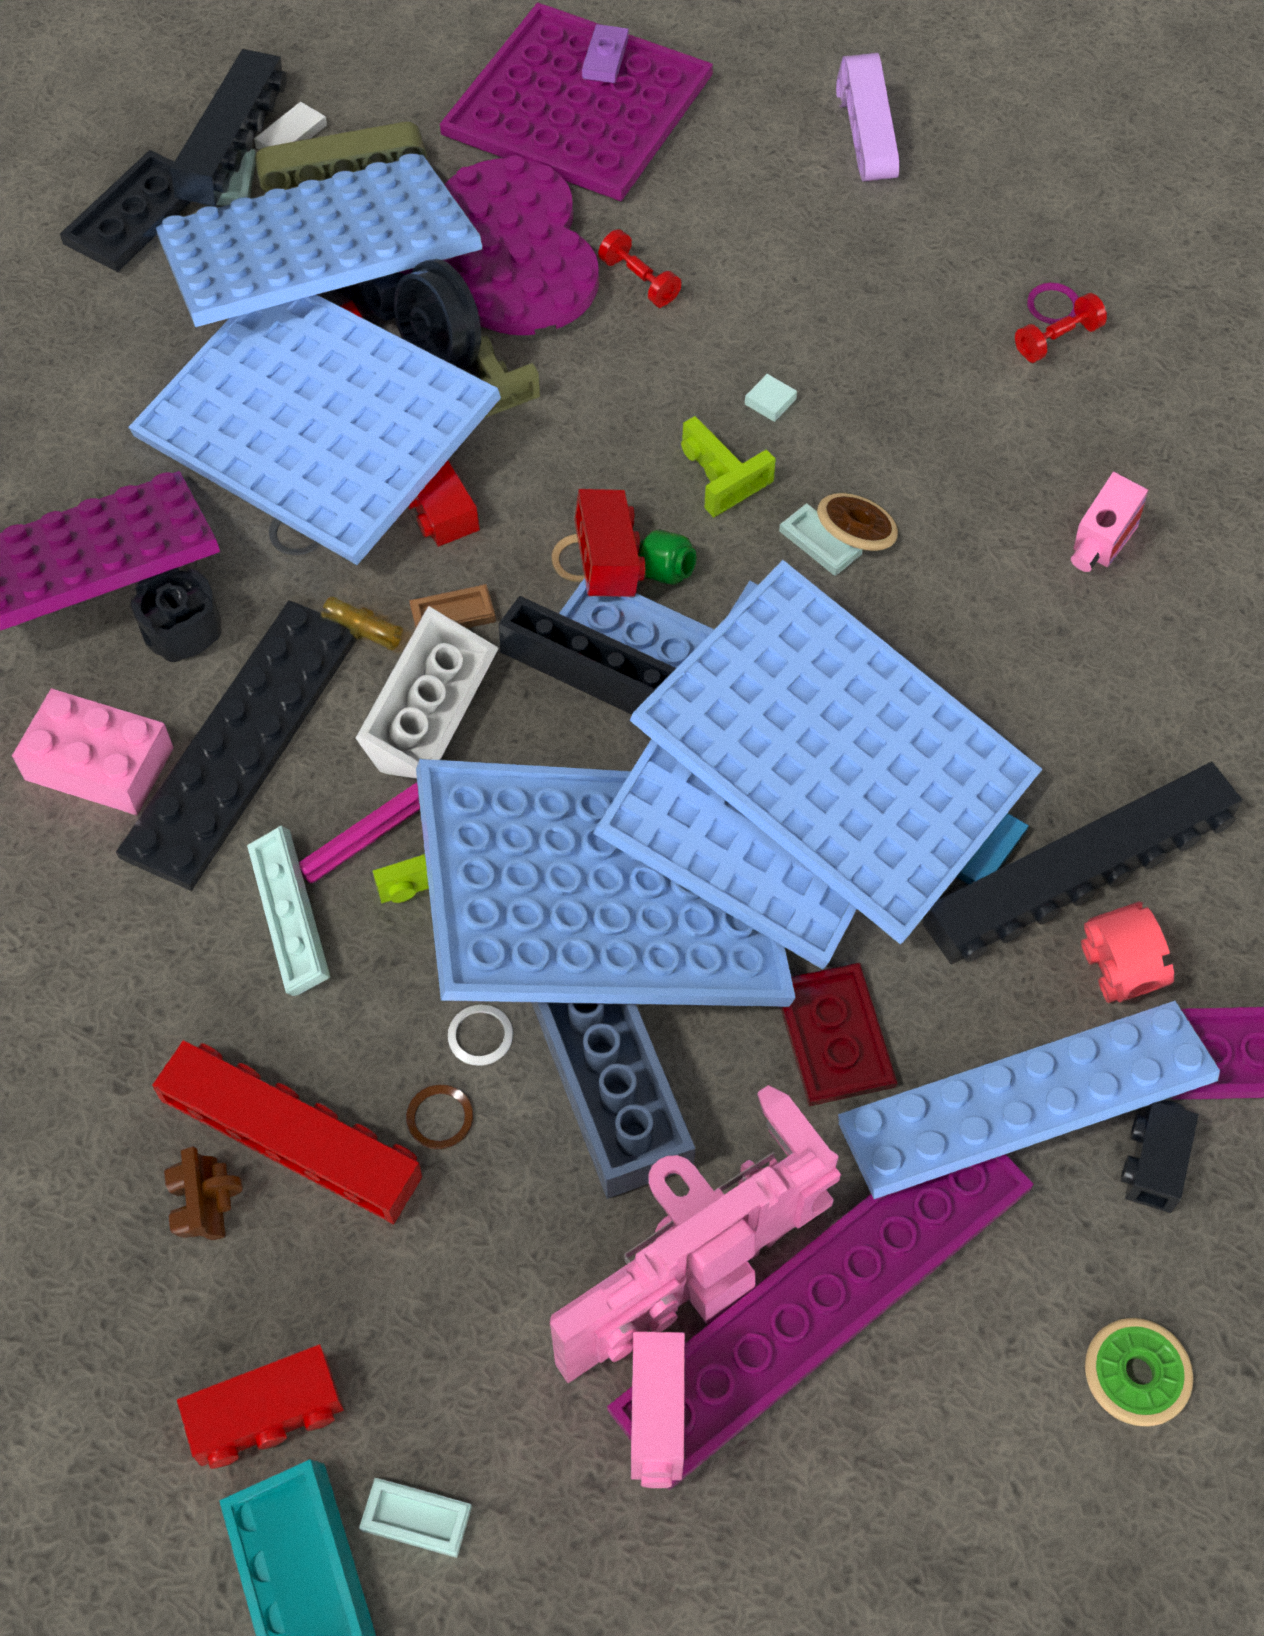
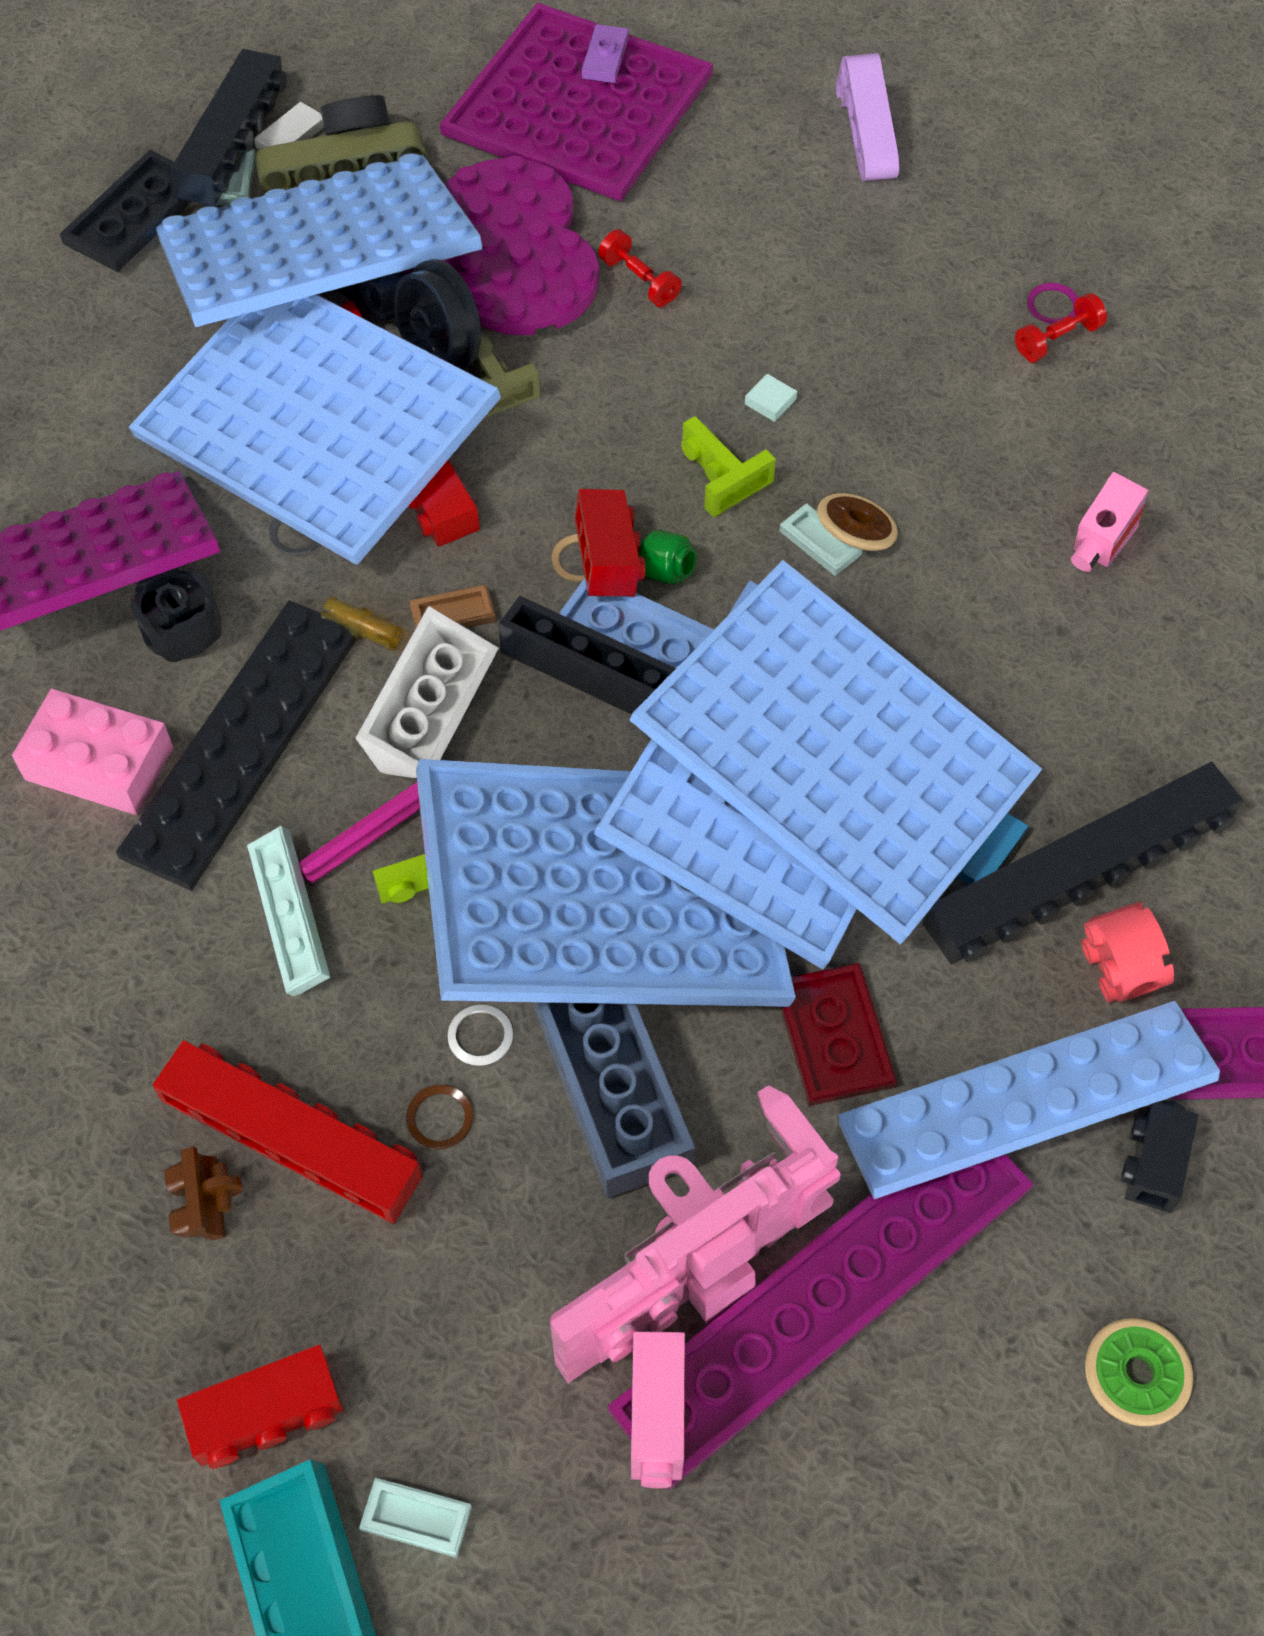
none -> black tyre [320,95,390,136]

